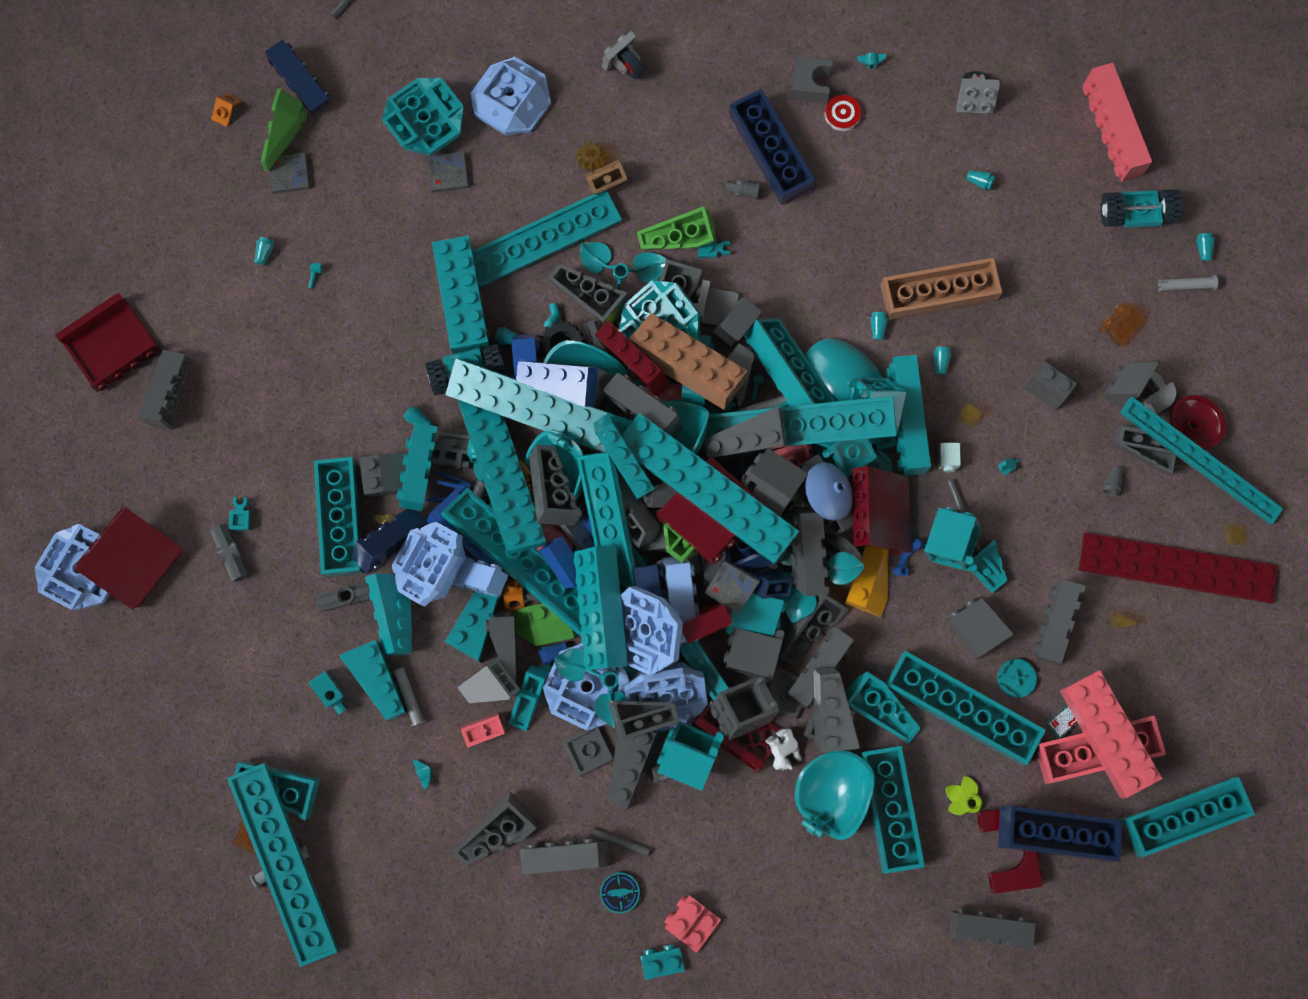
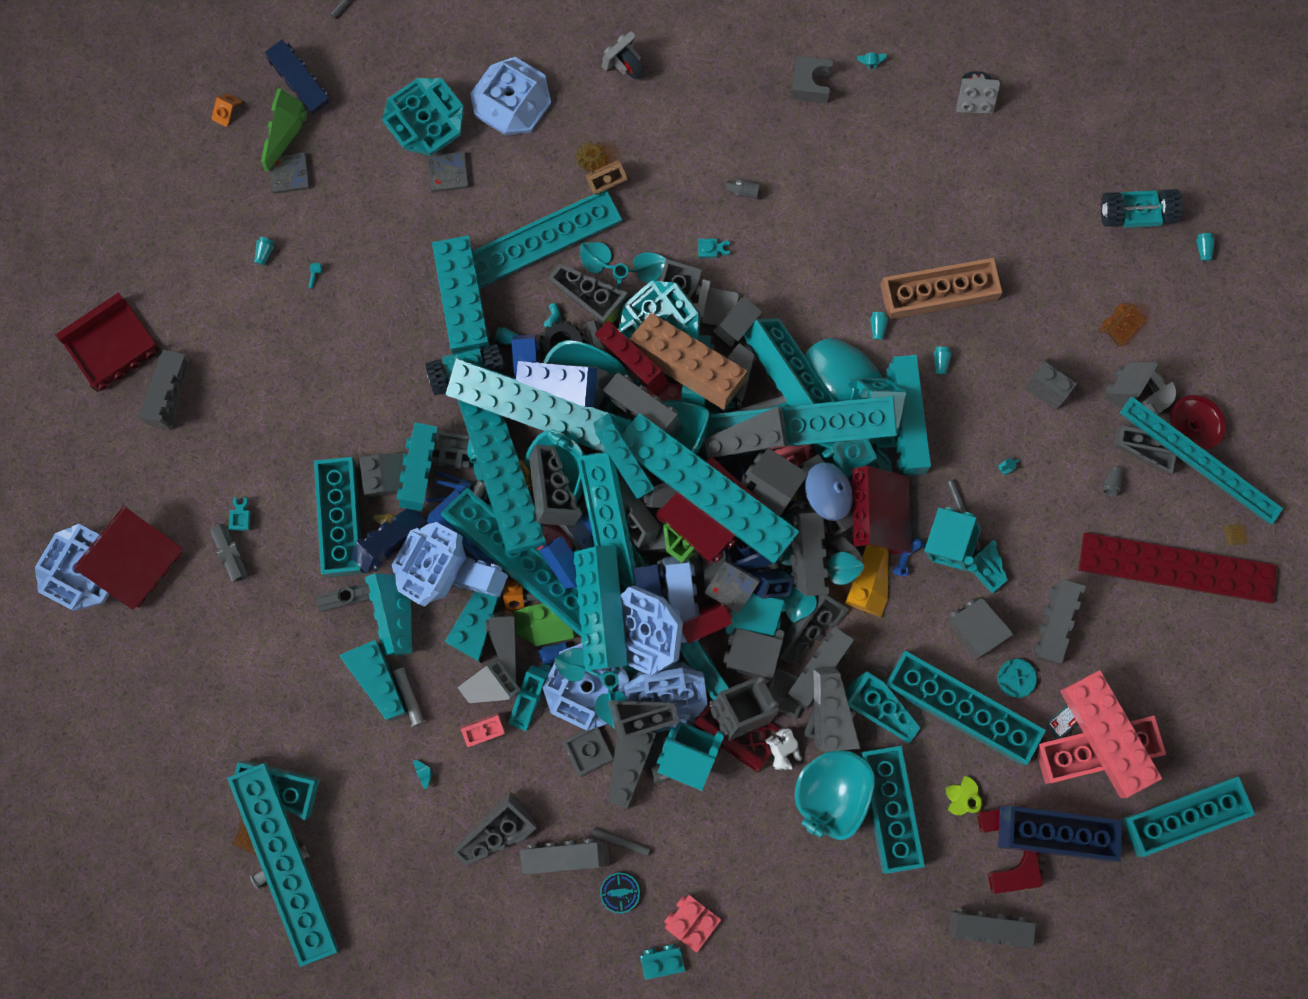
teal torso [308,670,348,715] -> none
teal cone [403,405,432,425] -> none
bright green wedge [637,206,716,250] -> none
dark blue brick [729,89,815,205] -> none
teal hand [751,374,764,400] -> none
red tile [825,95,861,131] -> none
light aqua brick [938,443,960,472] -> none
clear yellow slope [957,403,982,427] -> none
teal cone [966,170,996,190] -> none
coral brick [1083,63,1152,182] -> none
clear yellow slope [1110,612,1136,629] -> none
light grey pin [1158,275,1218,291] -> none

